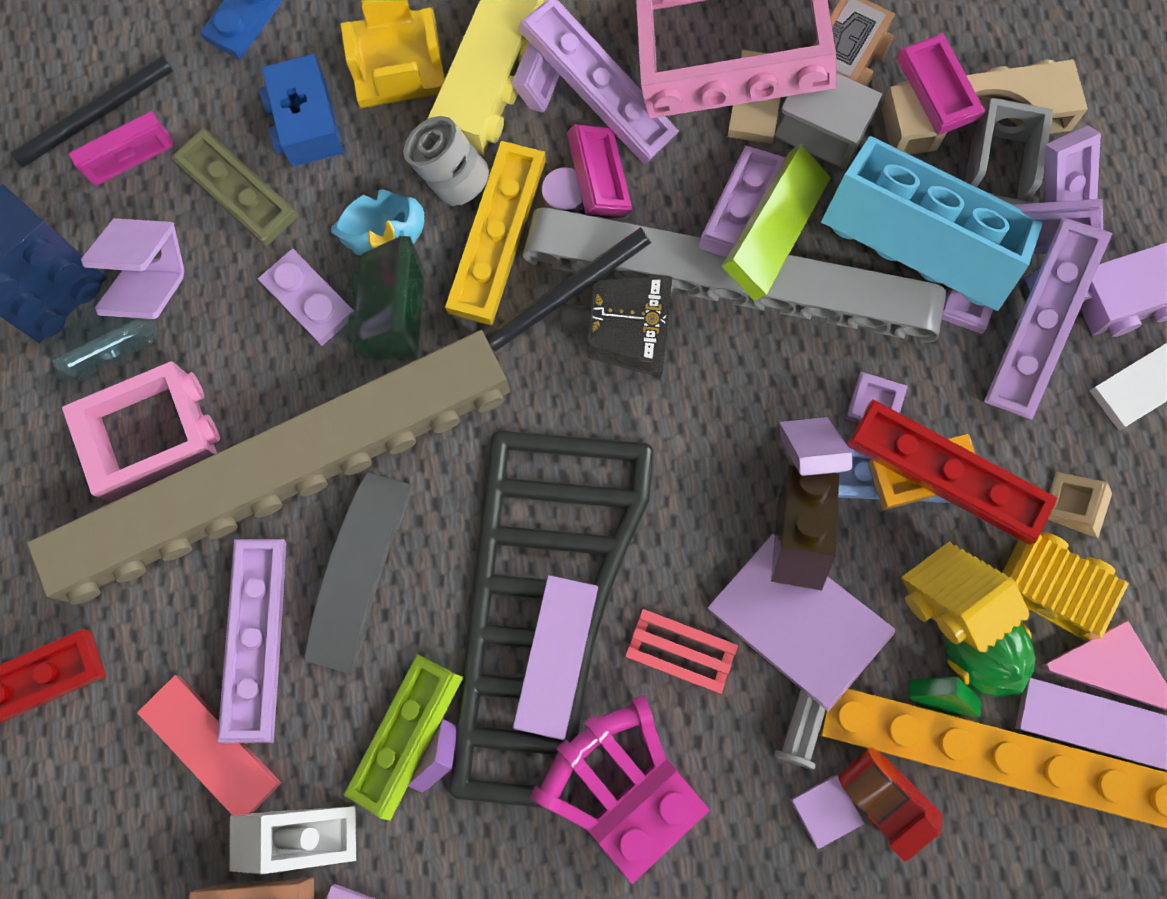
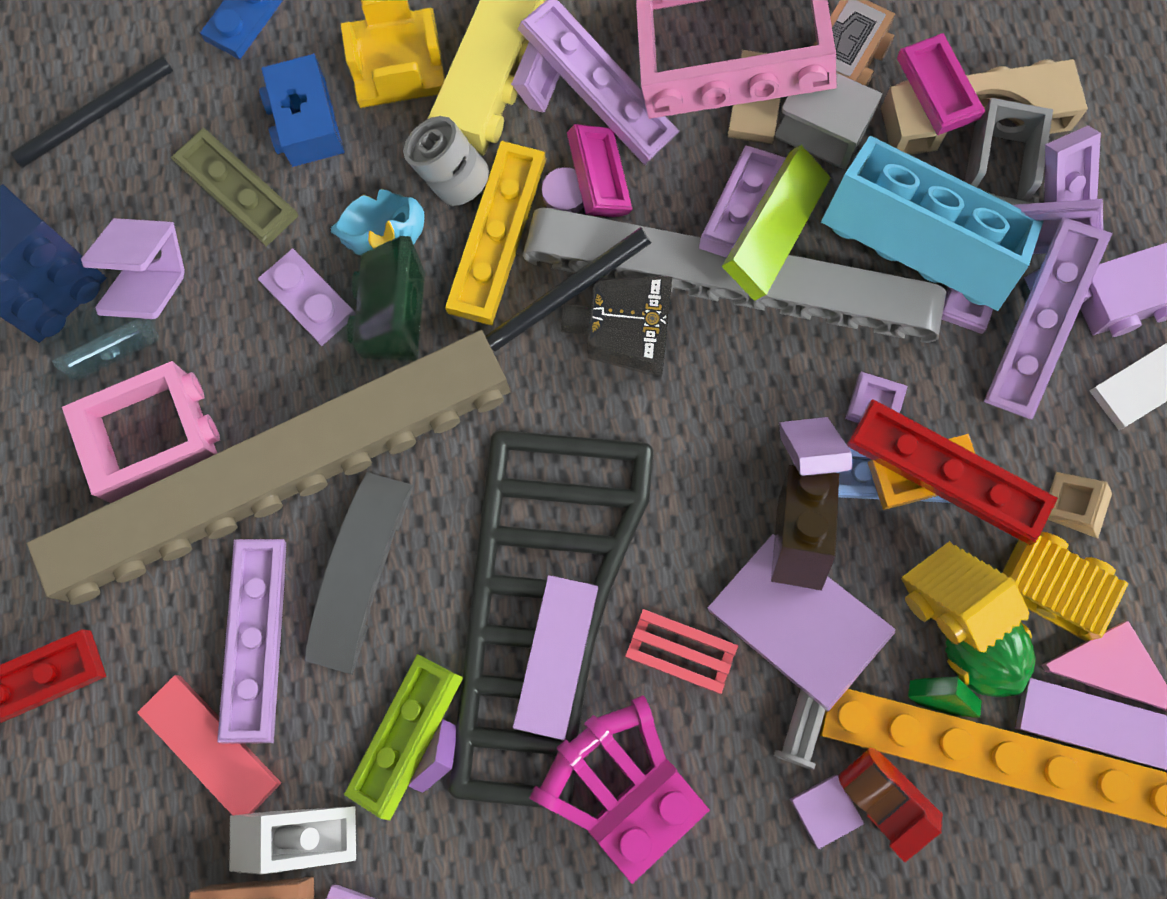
dark pink tile [69,111,174,186] -> none

